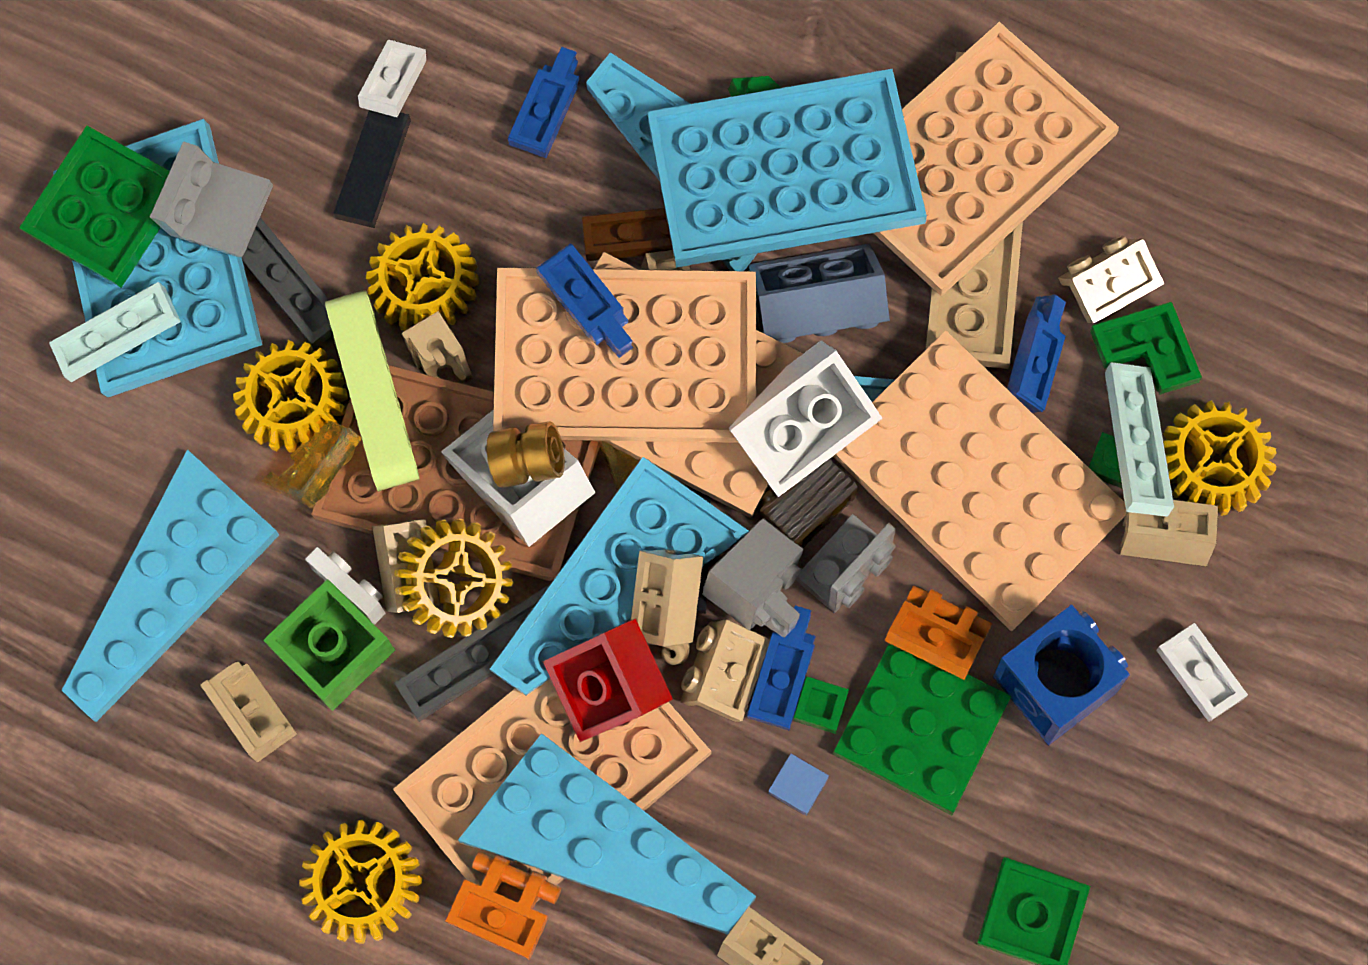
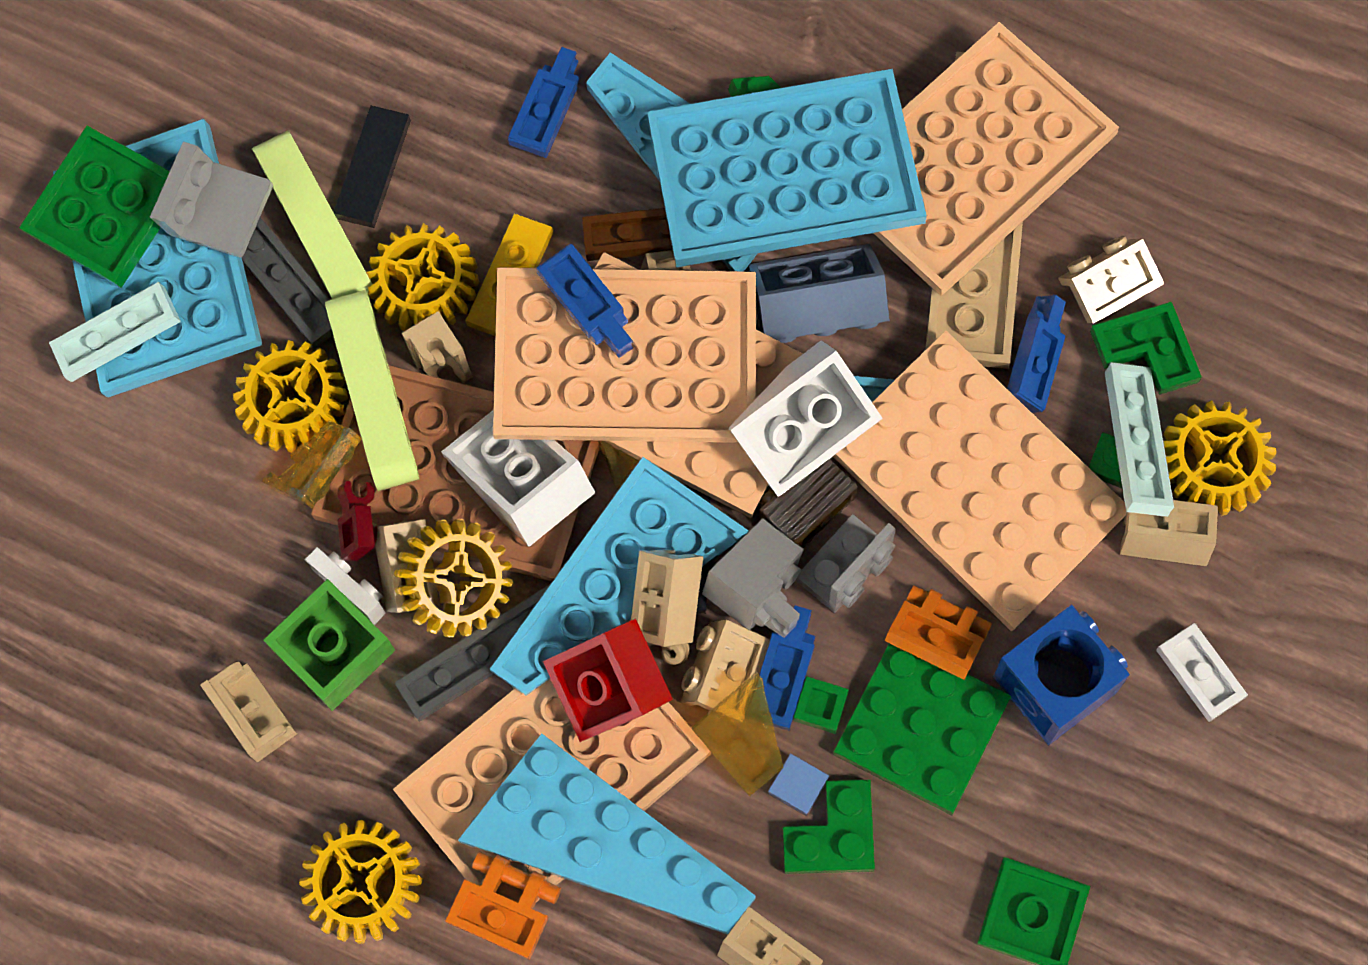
medium azure wing [62,450,279,722] -> none
white plate [358,40,426,117] -> none
pearl gold wheel [486,421,565,488] -> none
none -> yellowish green beam [252,130,372,299]
none -> dark red plate [337,481,377,561]
none -> yellow plate [466,213,553,336]
none -> clear yellow wing [691,672,784,796]
none -> green plate [783,780,875,874]

